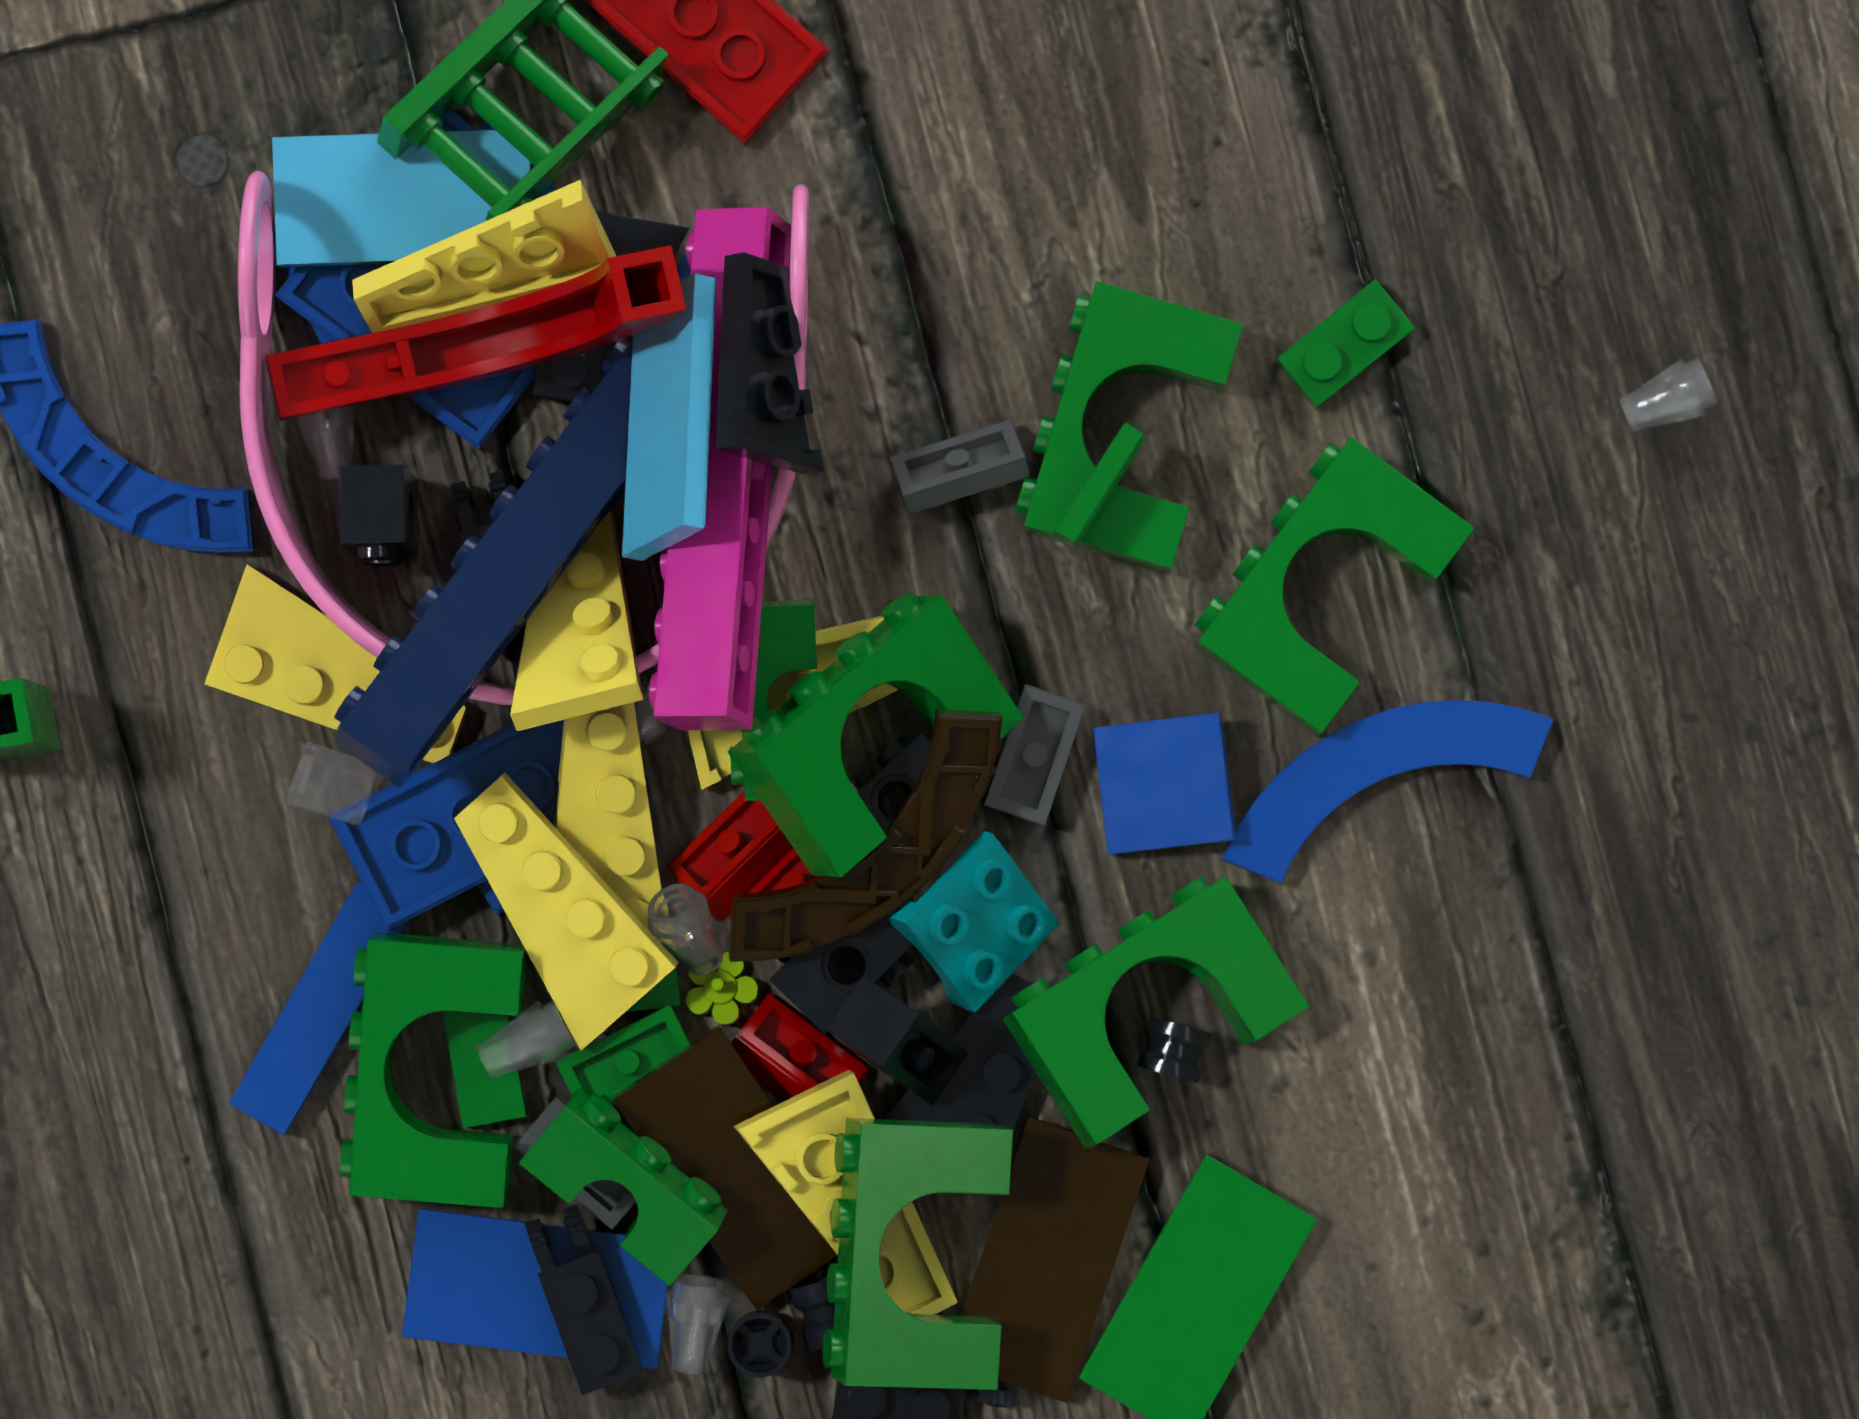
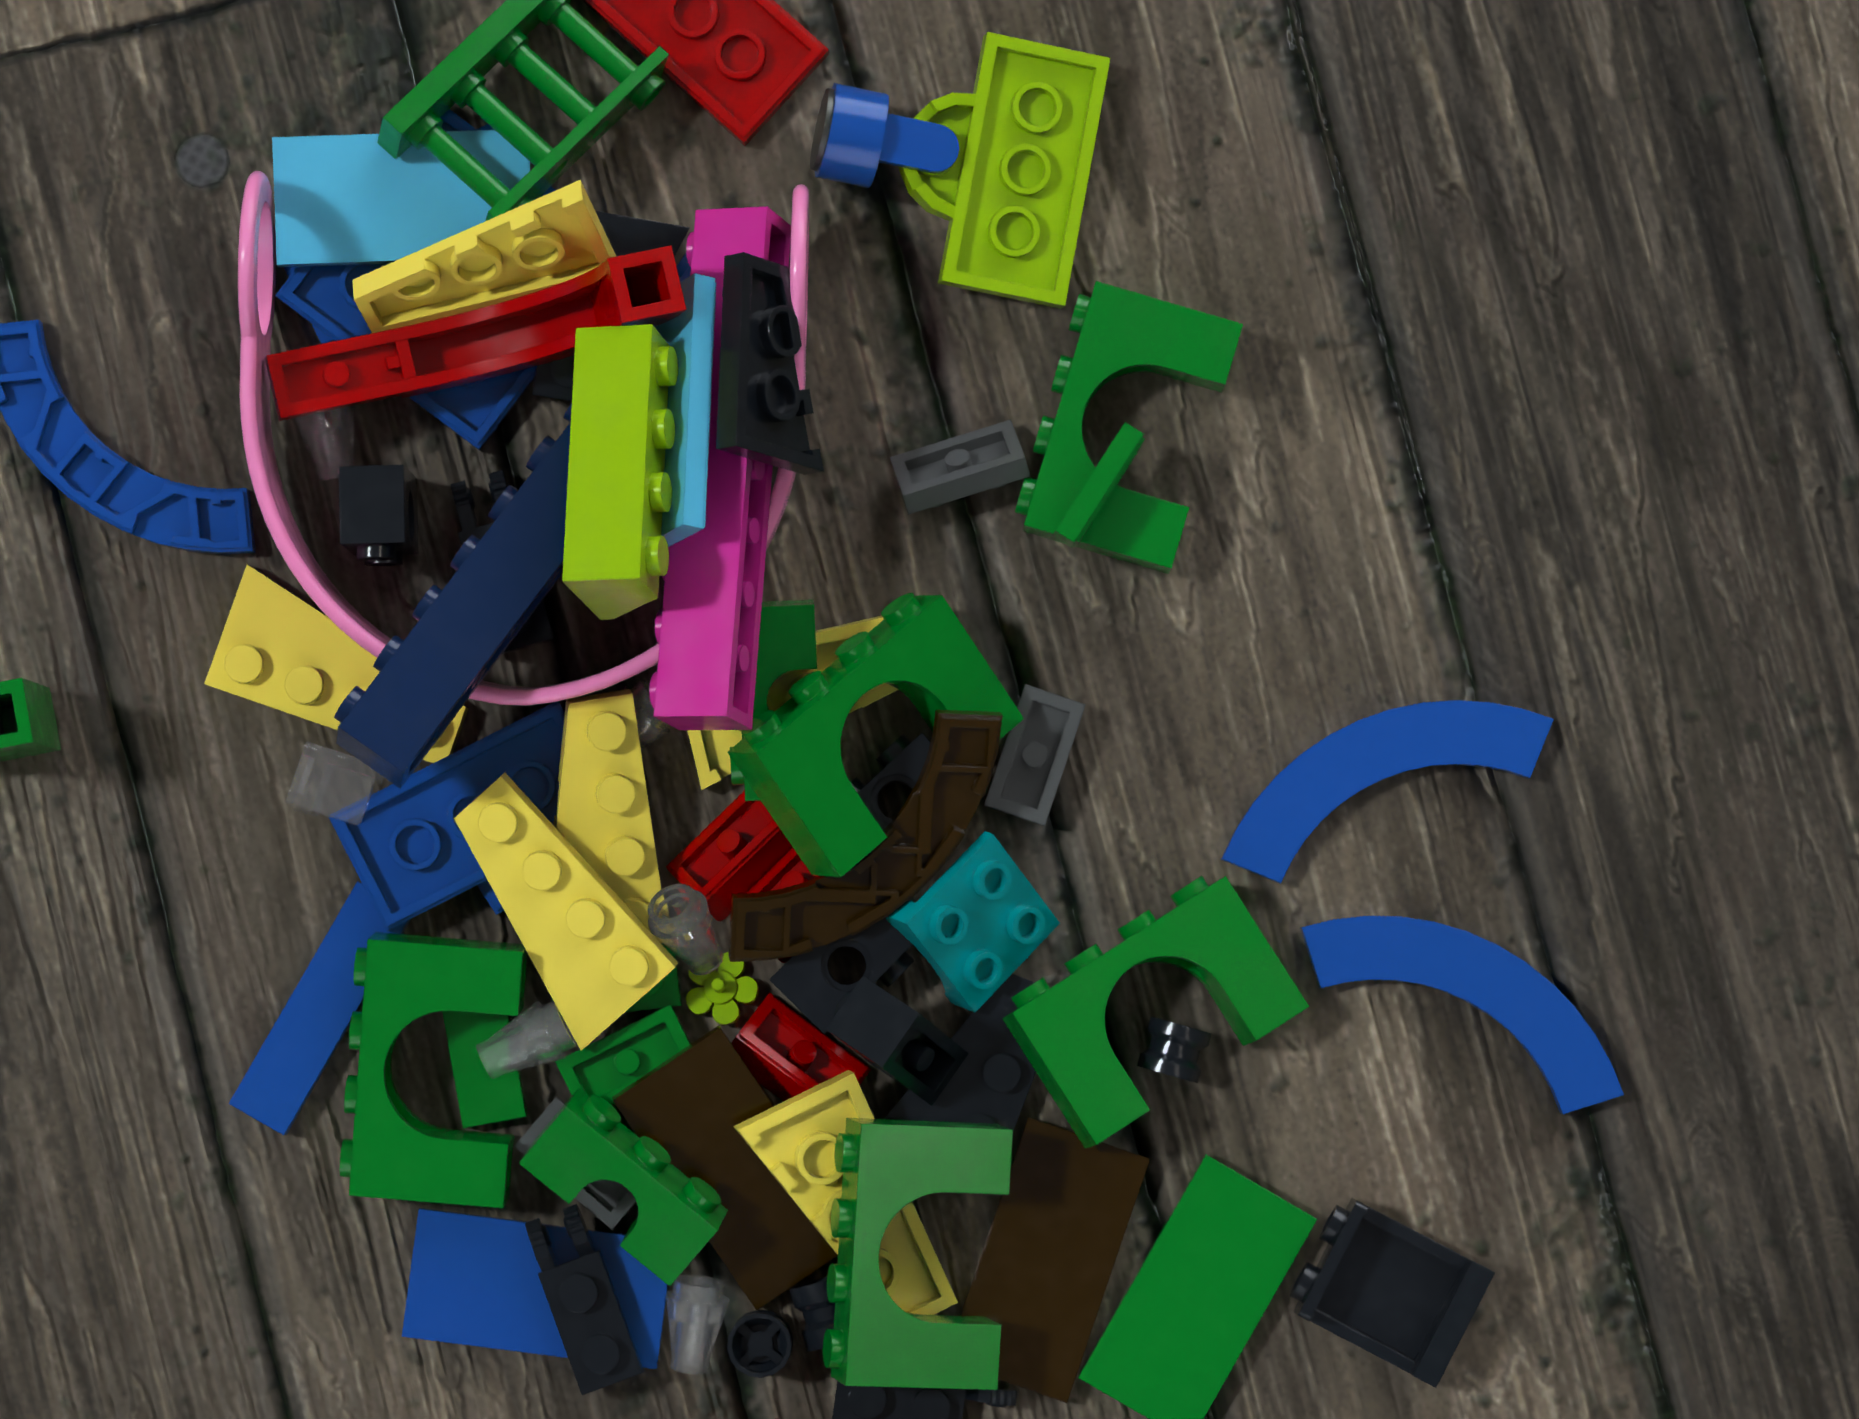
light yellow wing [510,510,644,731] -> none
blue tile [1093,712,1237,855] -> none
green arch [1194,437,1474,736] -> none
green plate [1275,279,1415,410] -> none
clear cone [1618,357,1719,434] -> none
none -> lime slope [562,324,678,620]
none -> lime plate [810,32,1111,309]
none -> black panel [1290,1198,1495,1388]
none -> blue tile [1300,916,1624,1114]

